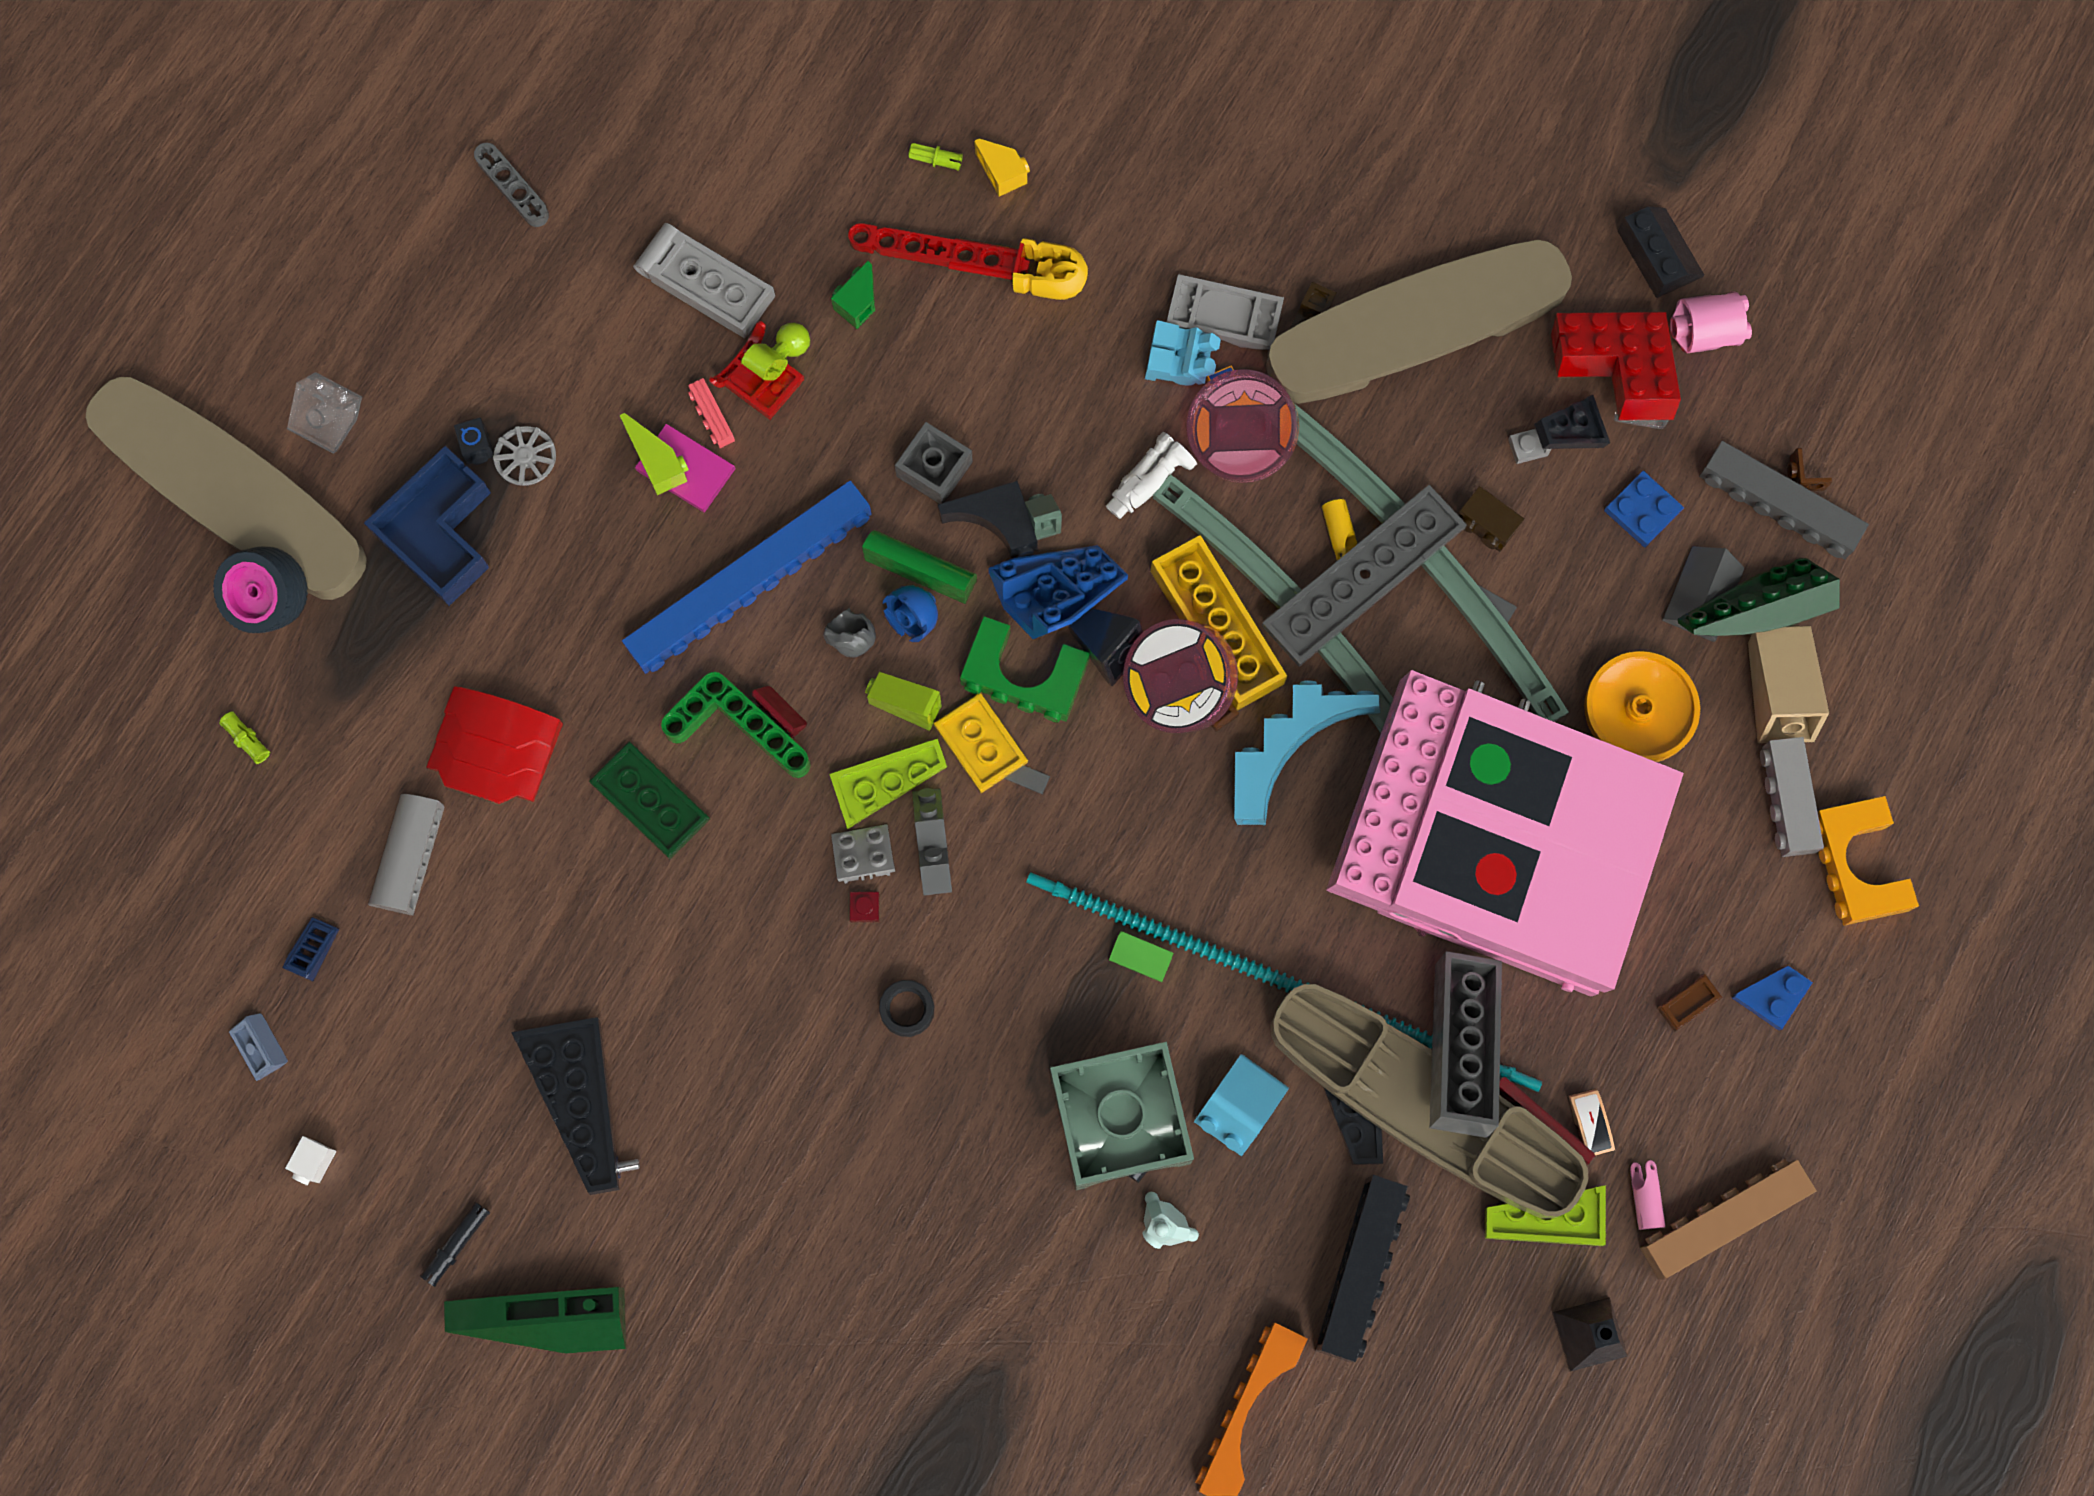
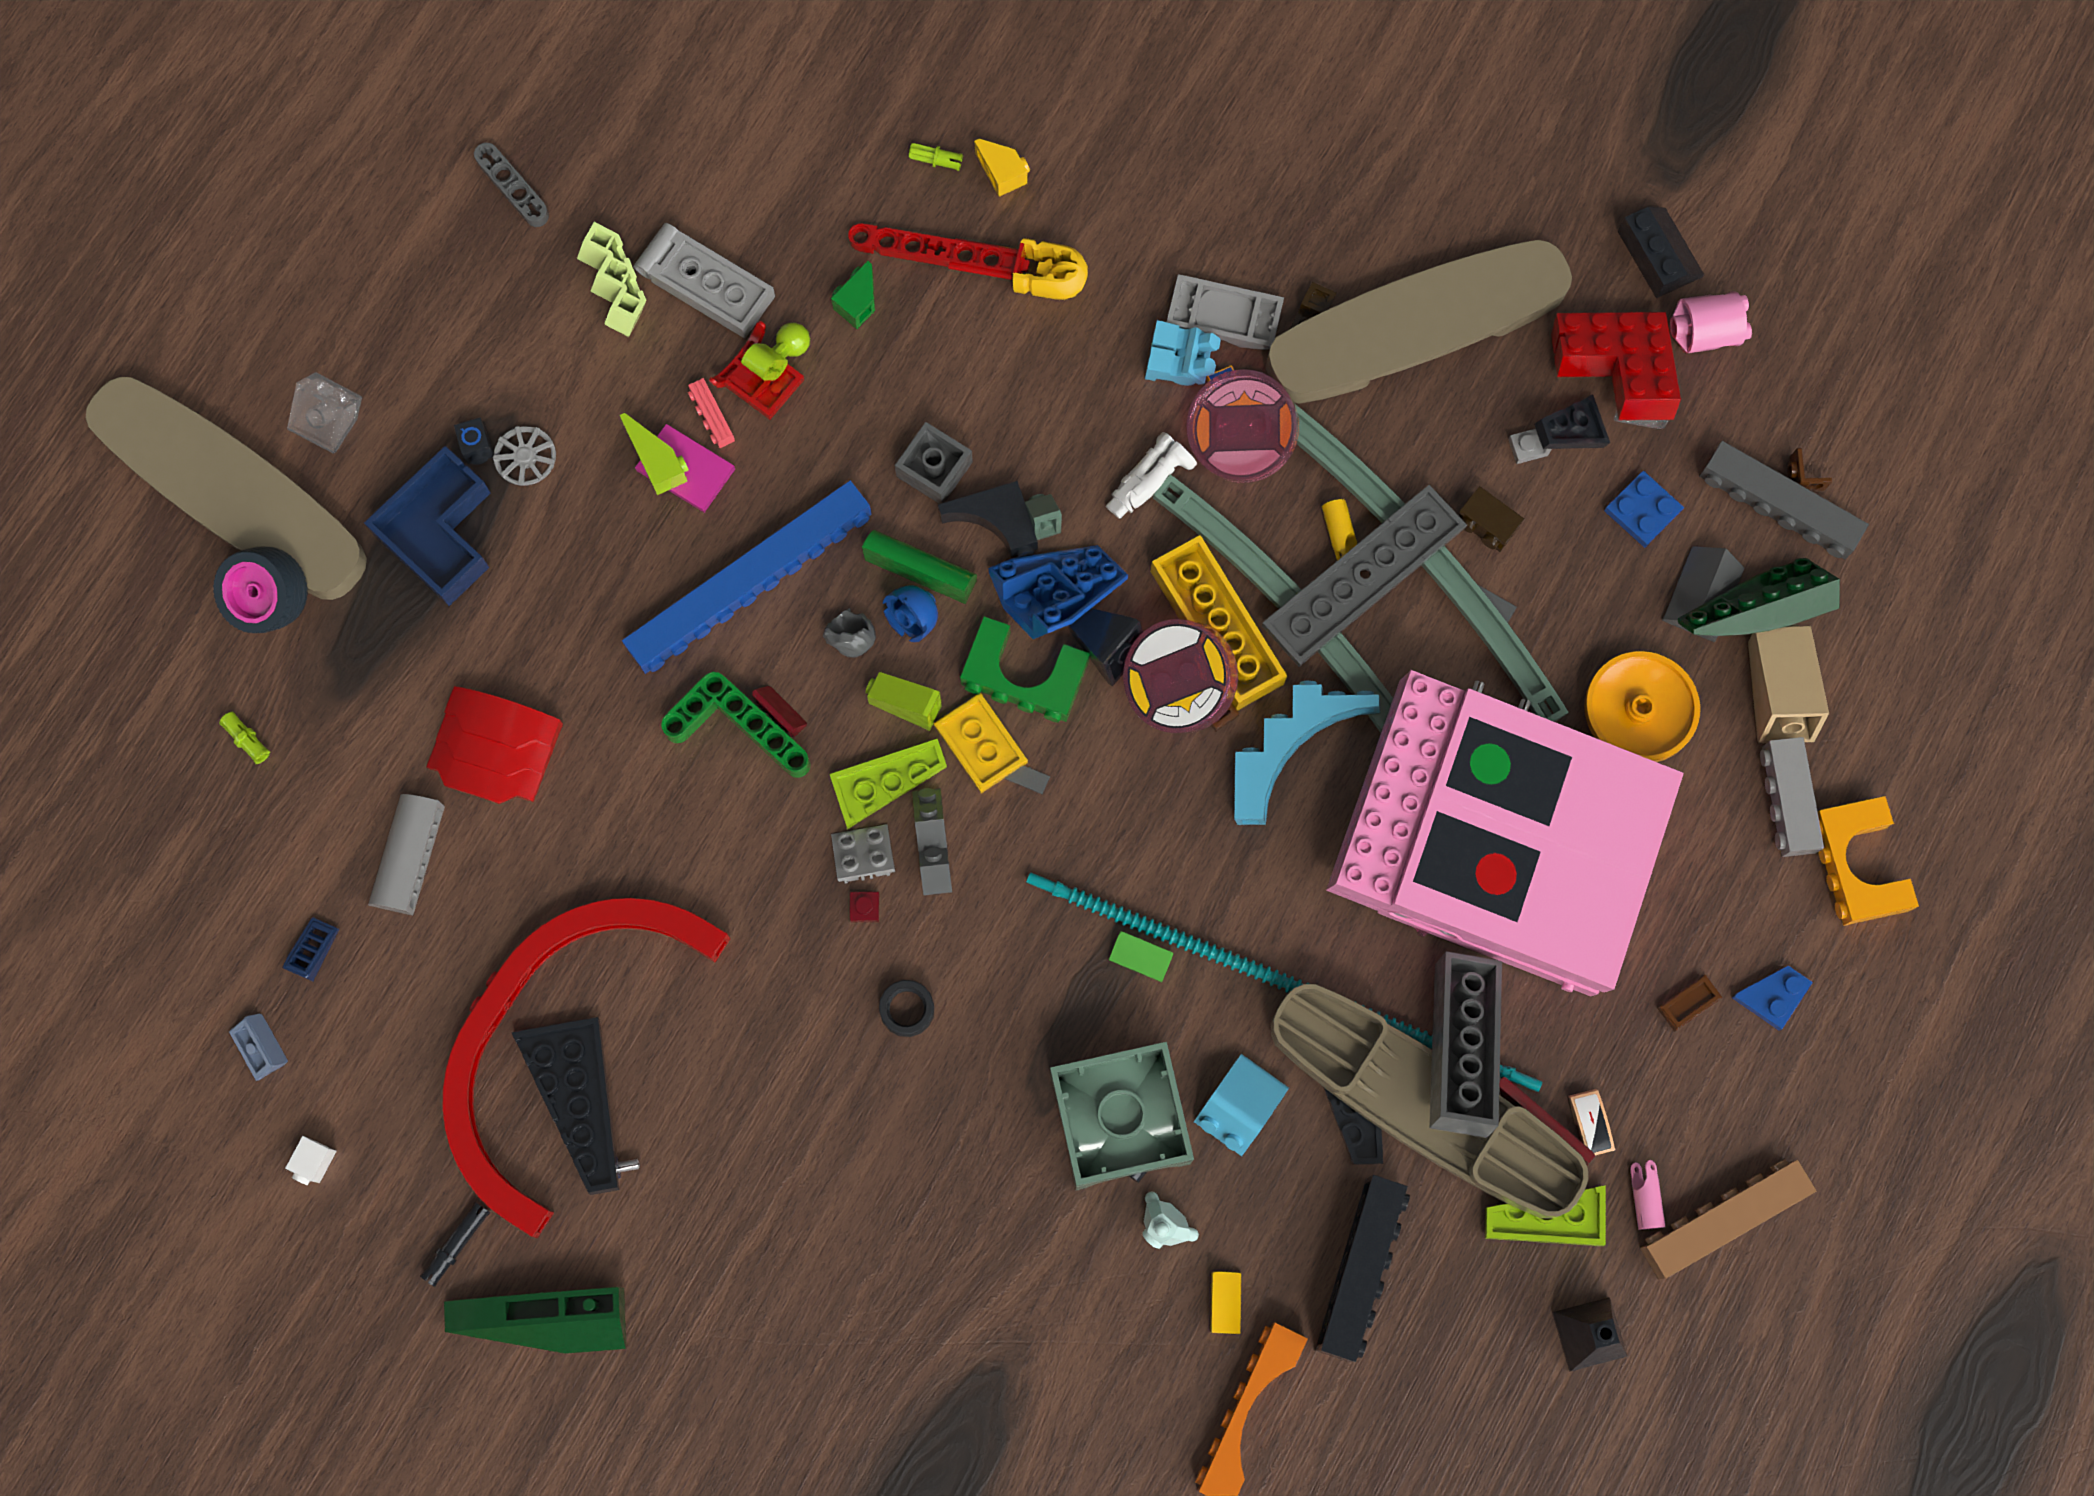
dark green tile [589,741,710,859] -> none
none -> red arch [443,898,731,1238]
none -> yellowish green brick [577,222,646,337]
none -> yellow slope [1210,1272,1241,1334]

